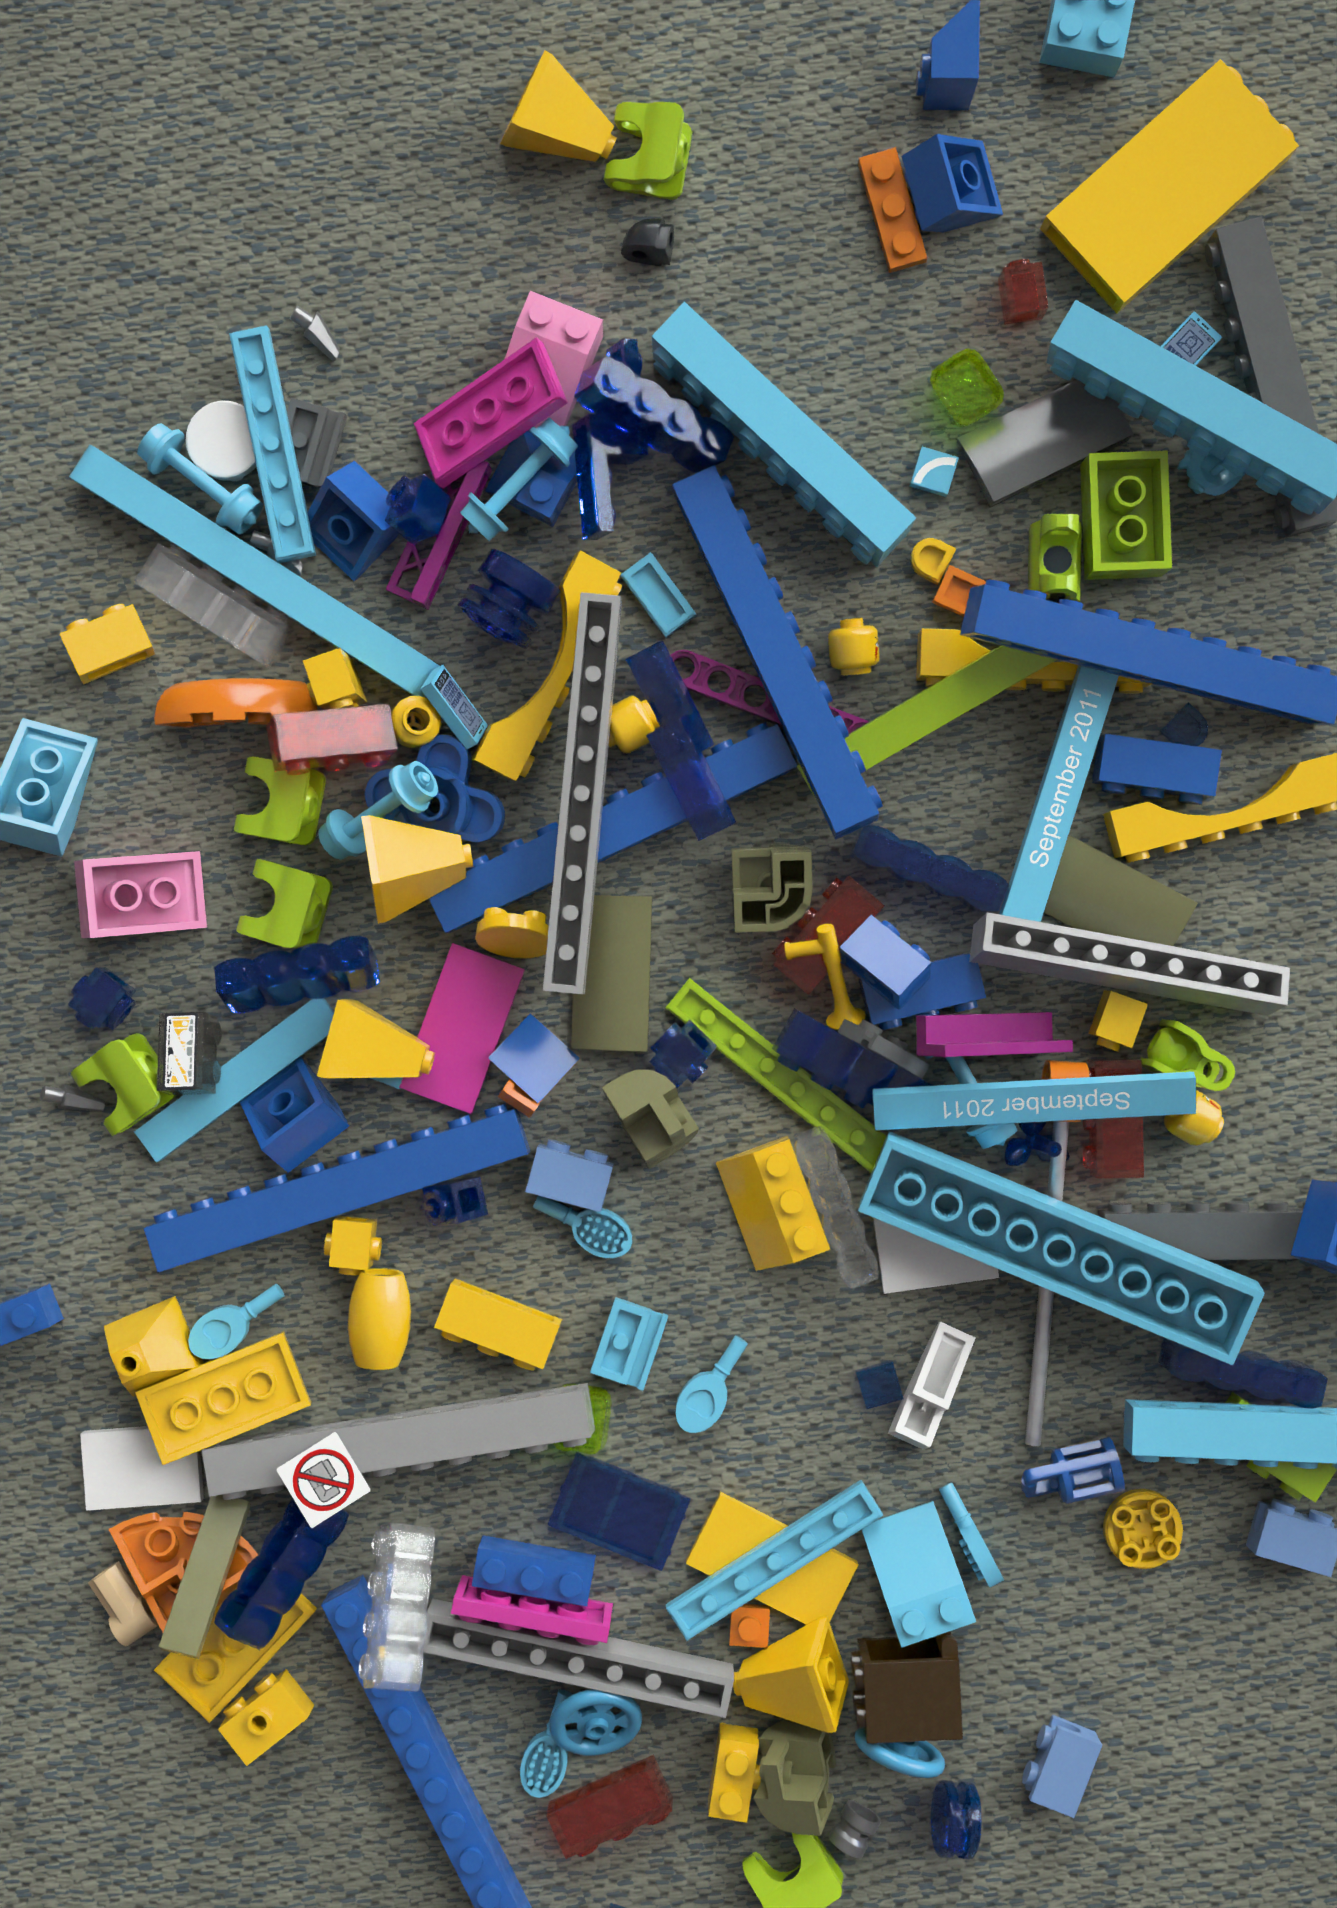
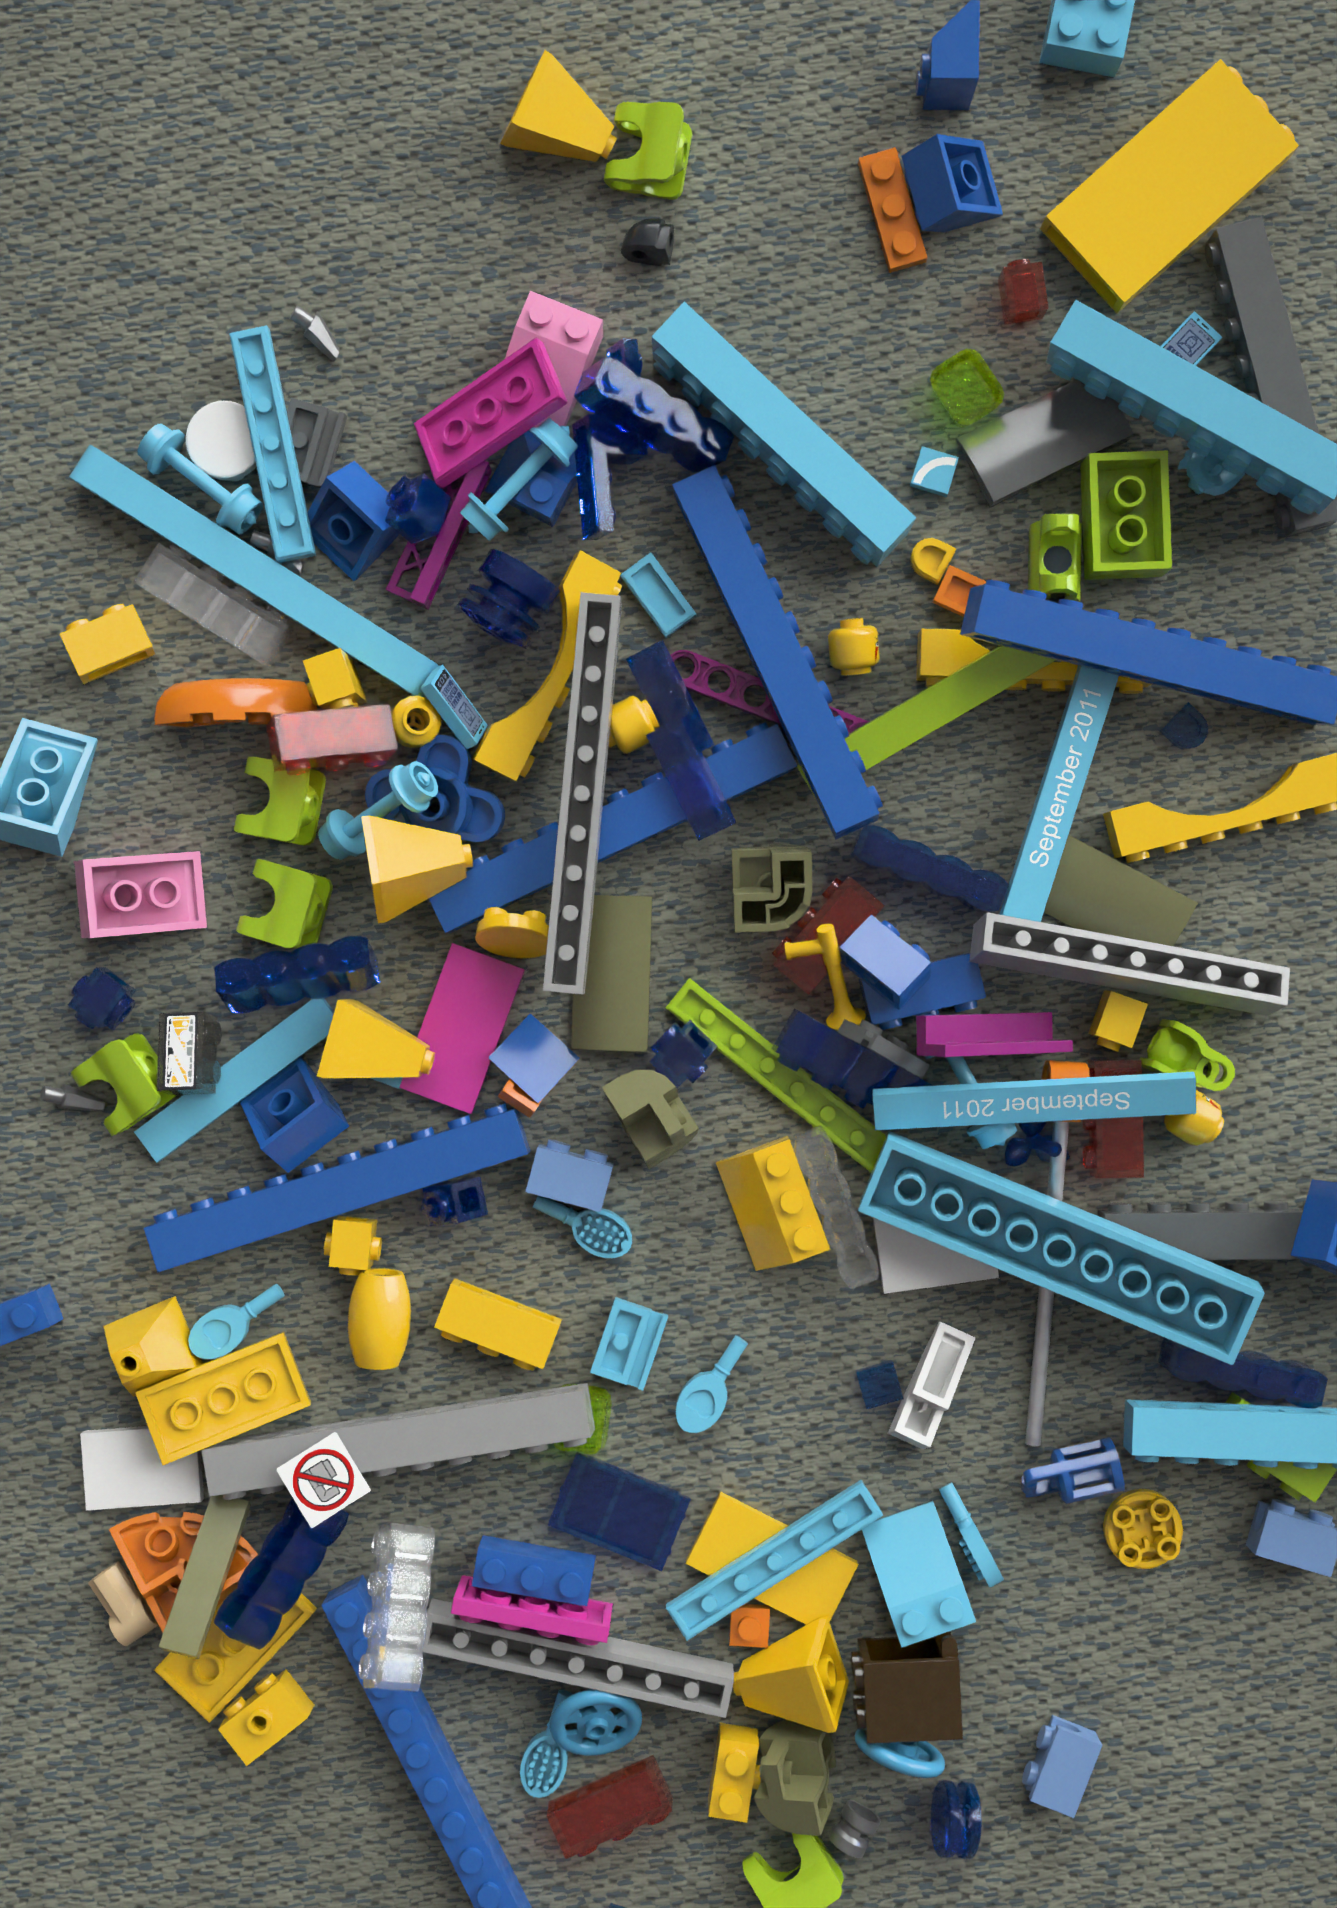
blue brick [1092,734,1222,805] -> none

